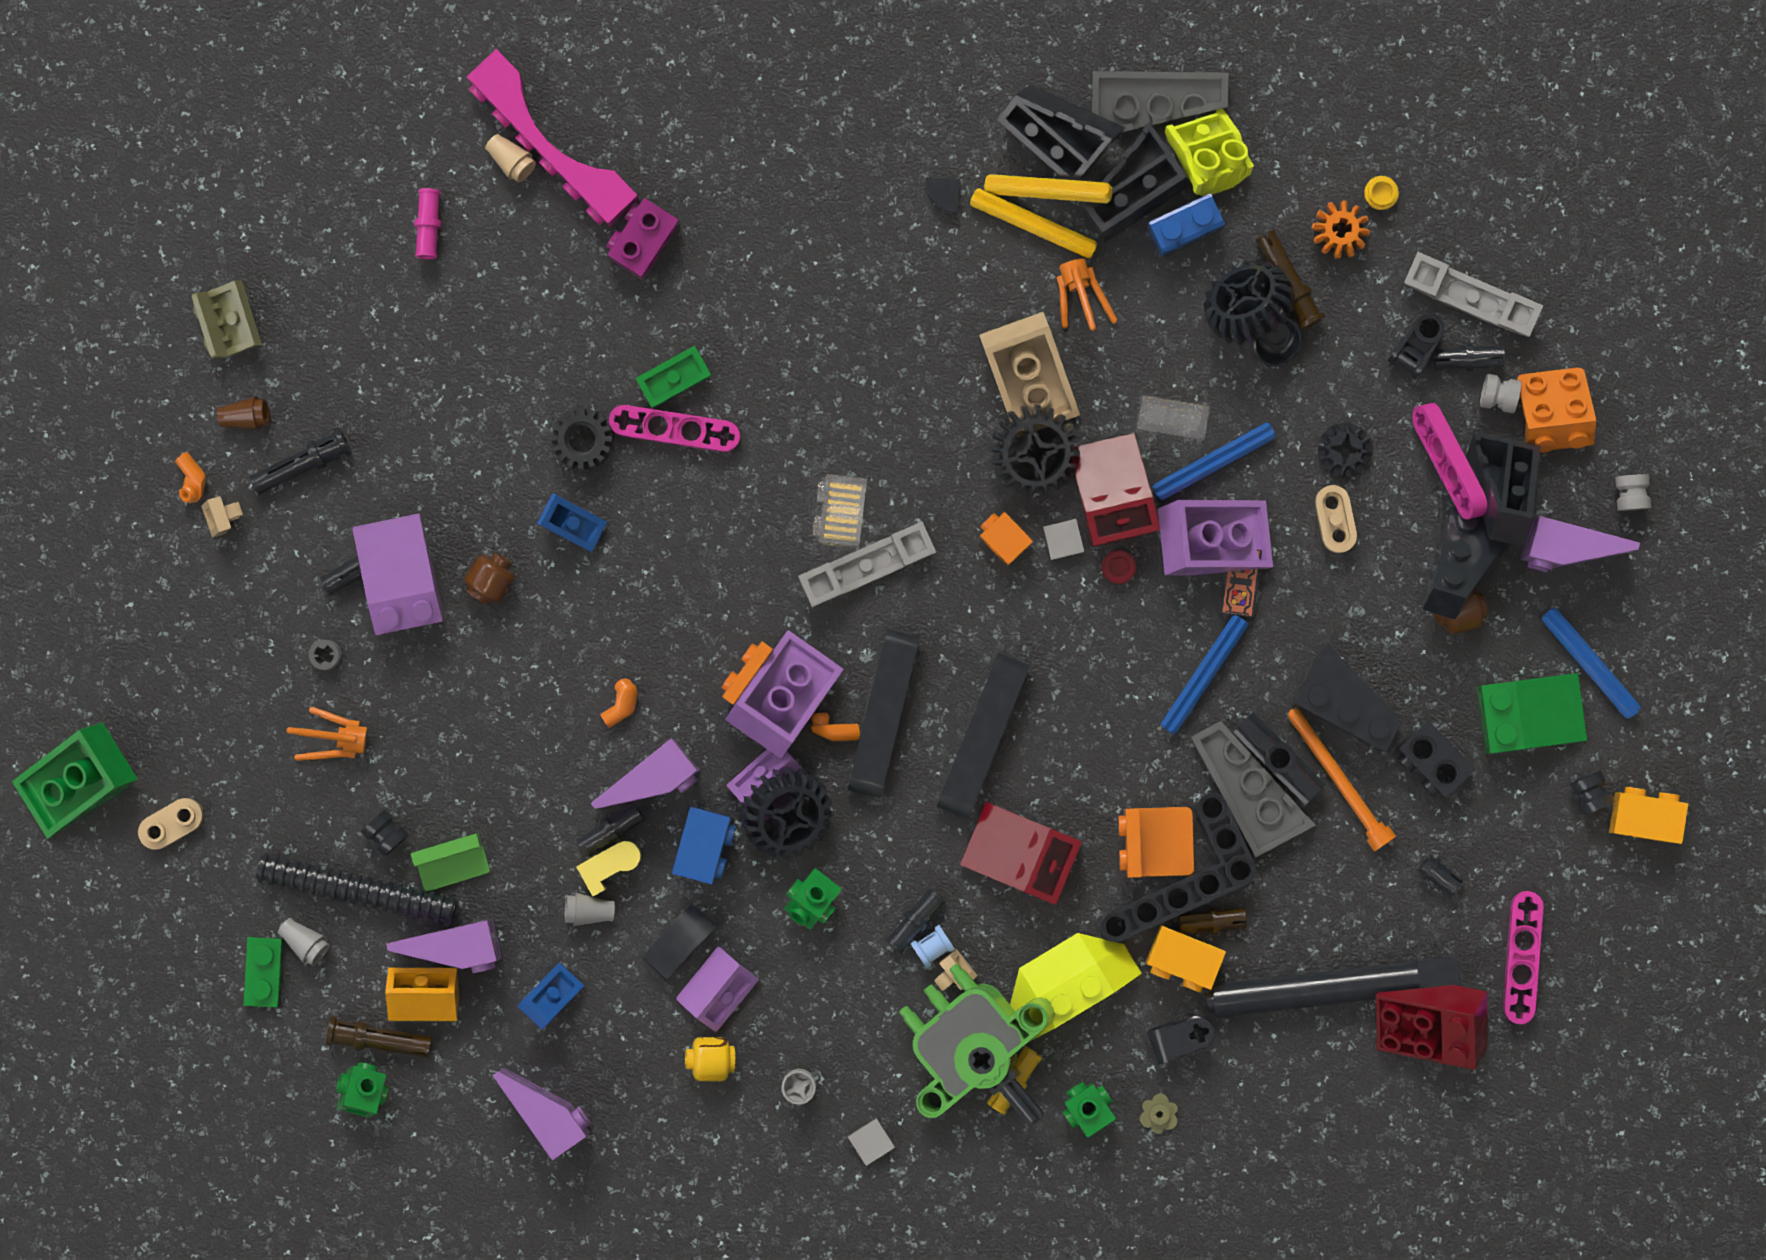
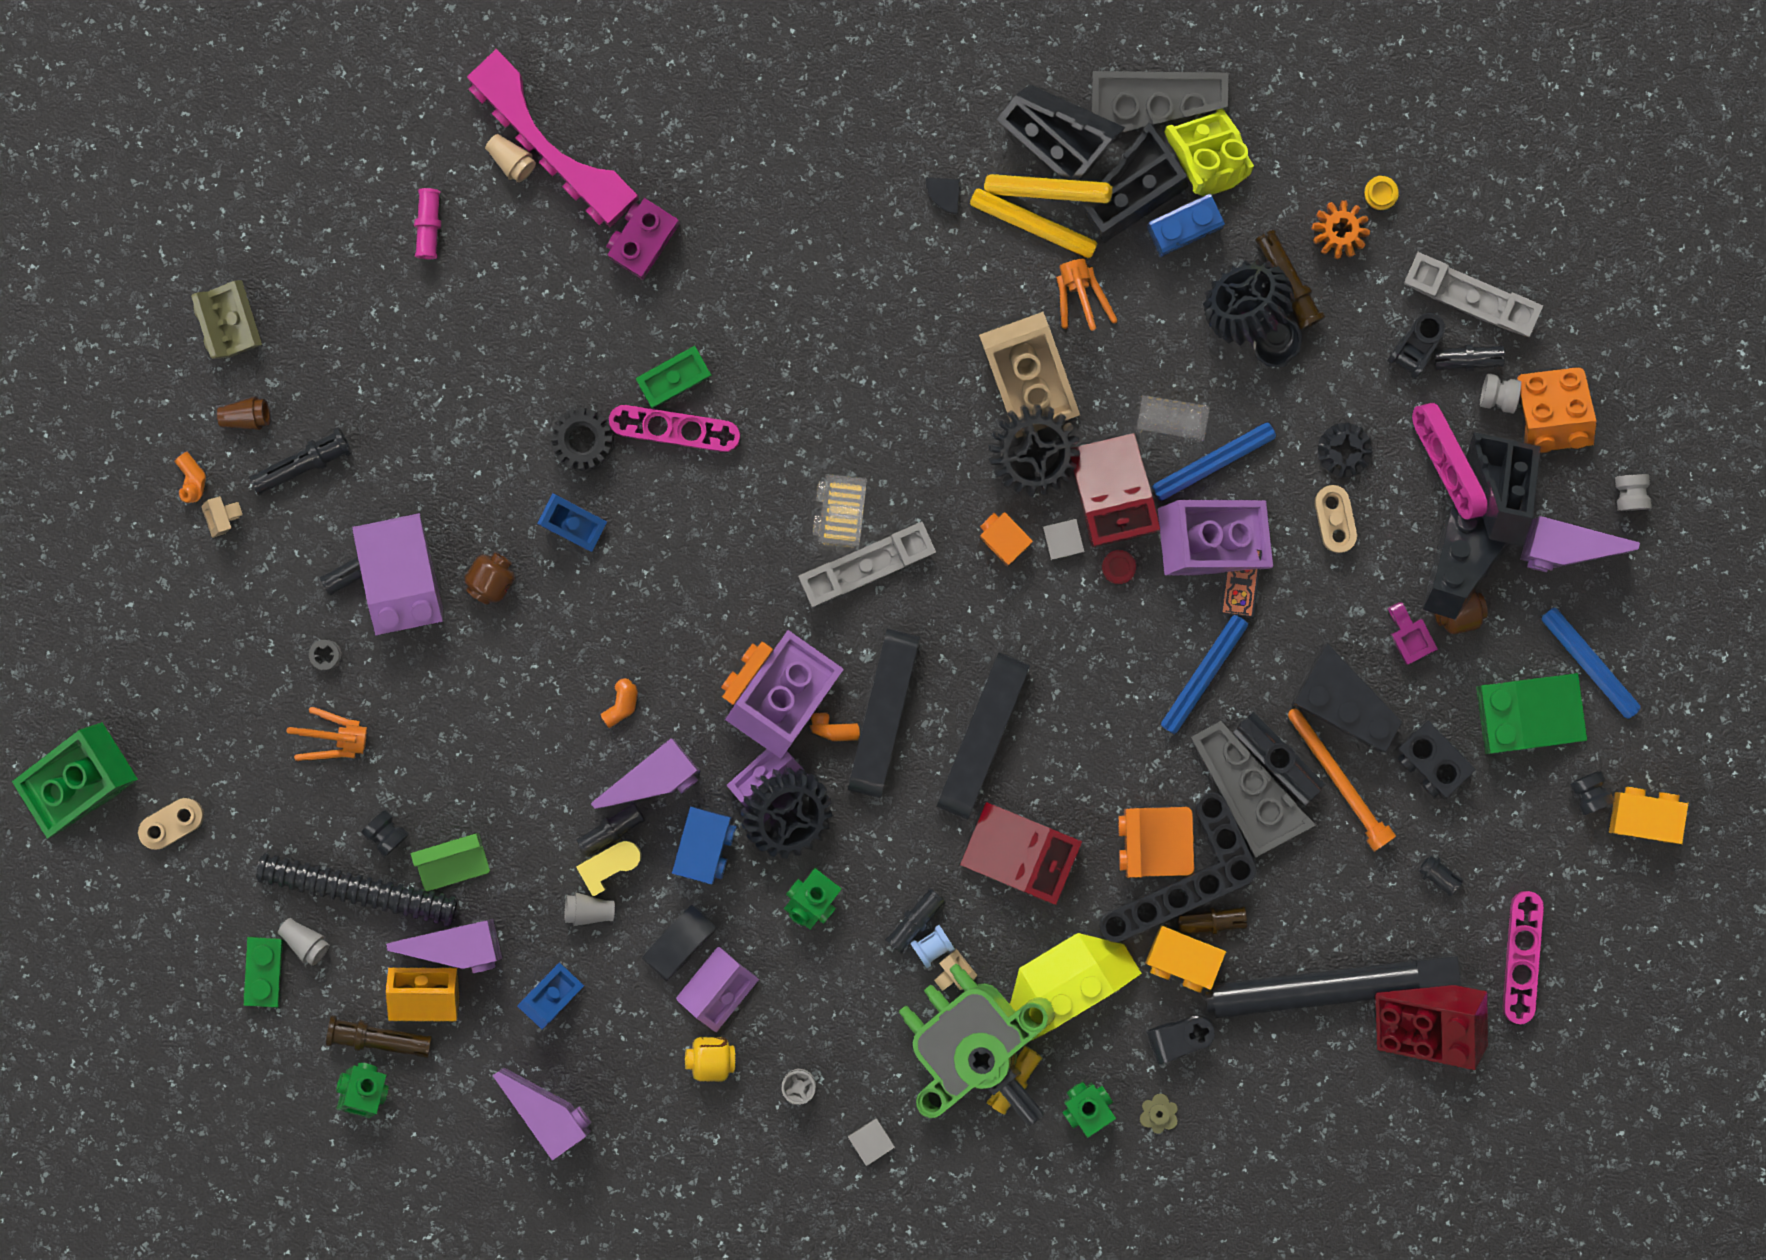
none -> magenta plate [1387,602,1437,665]

